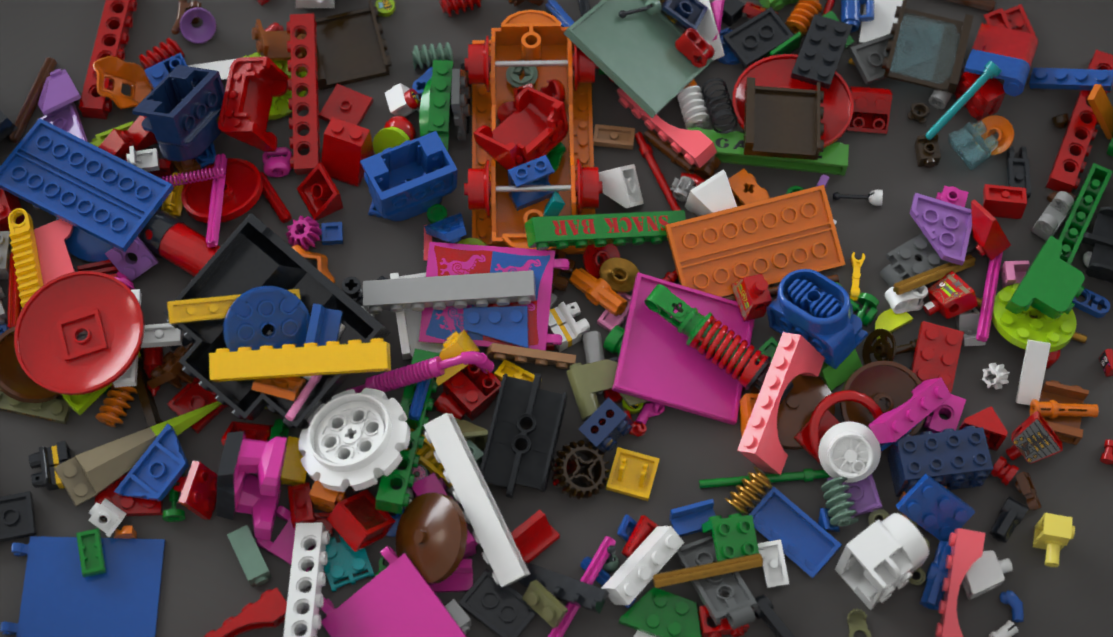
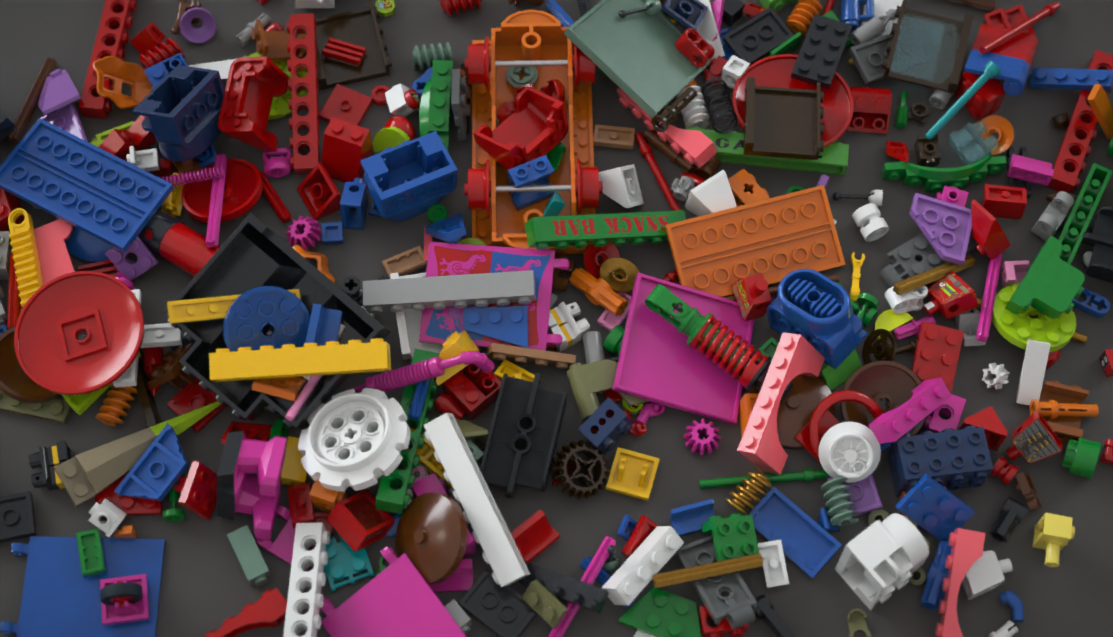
none -> dark pink plate [100,574,150,626]
none -> red panel [129,21,166,55]
none -> light grey pin [235,13,272,47]
none -> red tile [322,37,366,66]
none -> blue torso [340,178,368,230]
none -> red tile [371,85,390,106]
none -> medium nougat plate [382,246,427,279]
none -> dark brown pin [651,87,697,132]
none -> dark pink gear [683,418,721,456]
none -> red piece [703,56,728,86]
none -> white brick [721,55,750,89]
none -> light grey wheel [849,9,897,46]
none -> white wheel [852,203,889,242]
none -> green piece [881,156,1007,193]
none -> red tile [885,141,909,162]
none -> dark pink axle [894,315,936,340]
none -> green axle [895,91,908,129]
none -> red bar [979,2,1060,54]
none -> dark pink panel [1007,154,1054,186]
none -> green piece [1062,437,1101,479]

